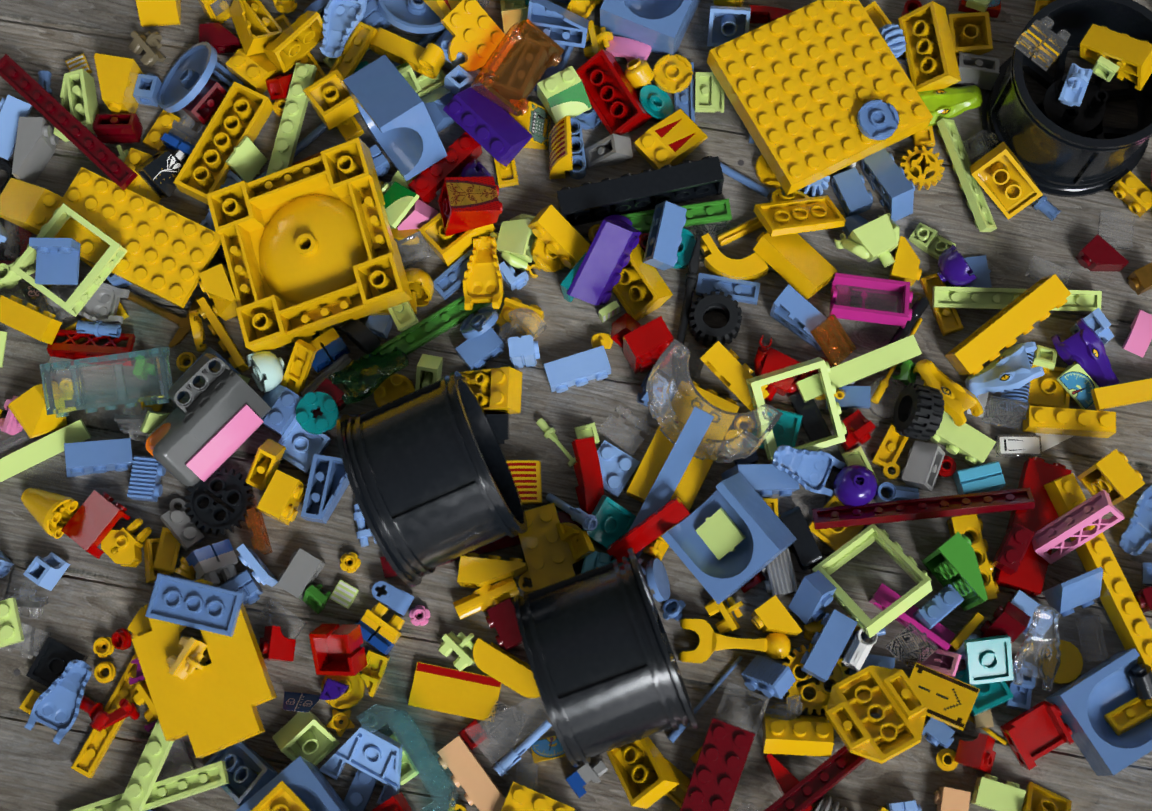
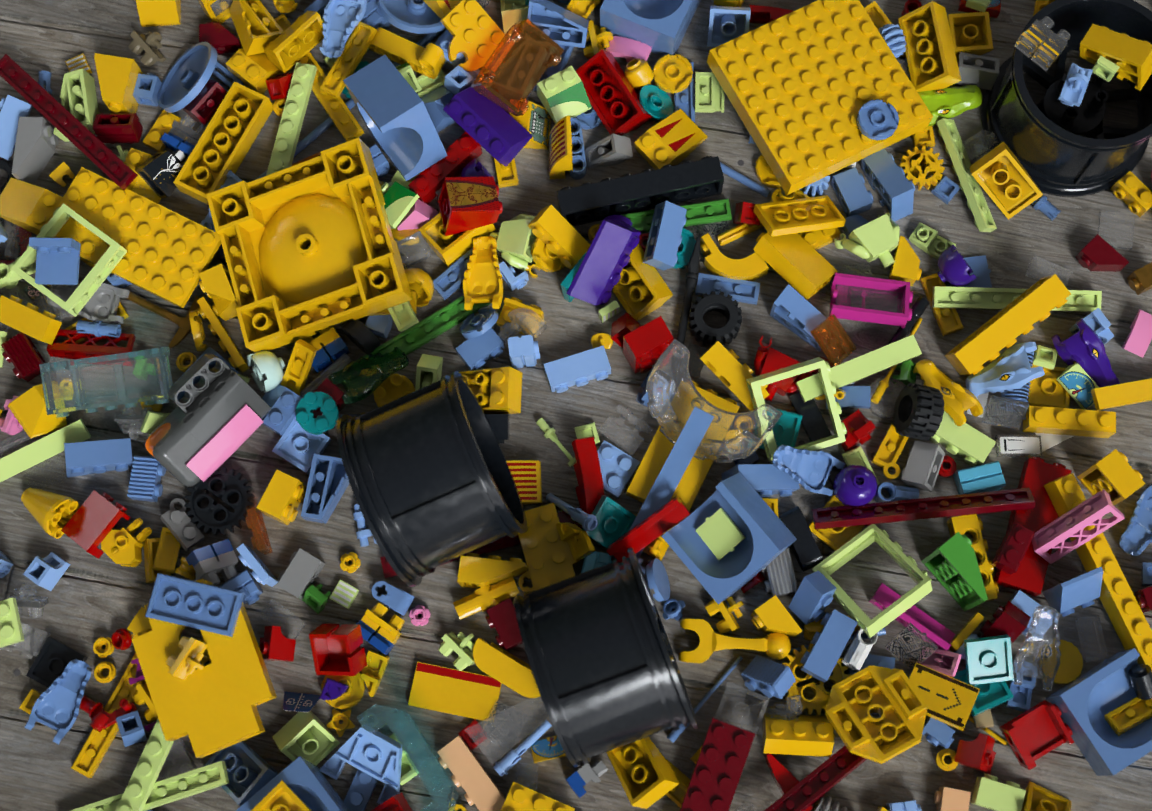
yellowish green piece [225,136,268,183] -> none
yellow brick [245,439,286,491] -> none
yellow slope [303,69,359,130] -> none
medium blue brick [913,584,964,630] -> none
none -> dark red brick [1,332,49,382]
none -> yellow tile [48,162,75,187]
none -> medium blue brick [116,710,147,747]
none -> red panel [733,202,760,226]
none -> yellow plate [799,228,841,250]
none -> medium blue tile [931,175,960,204]

